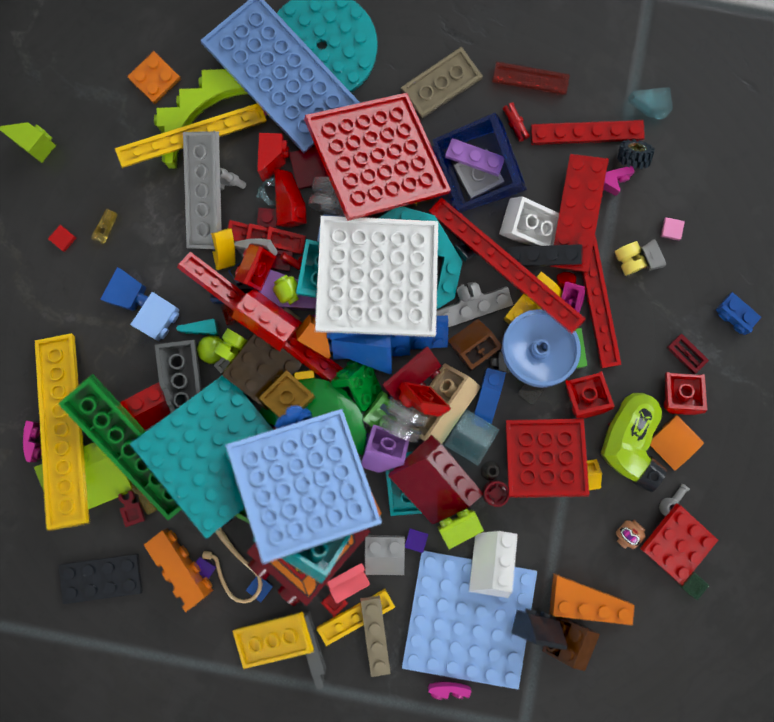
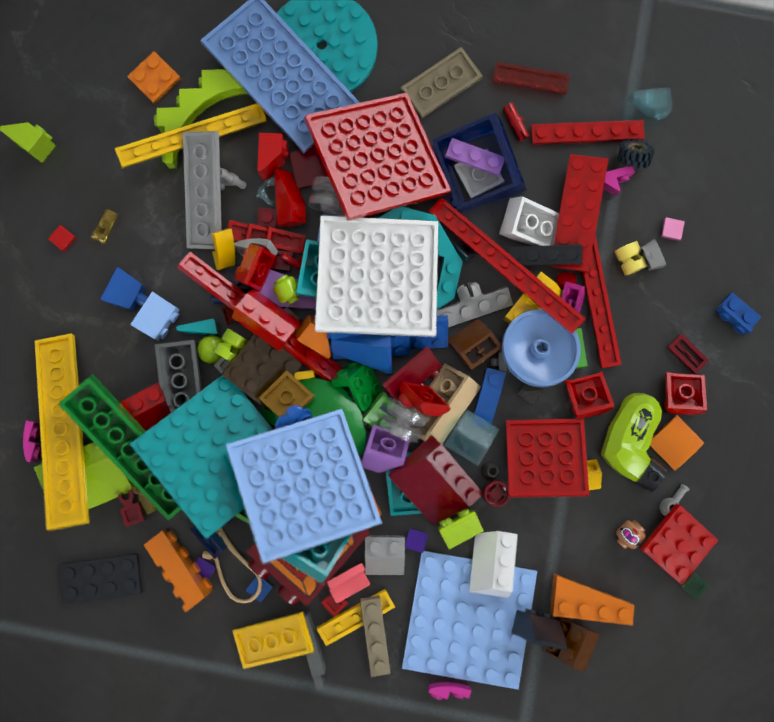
none -> dark blue plate [190,525,228,559]

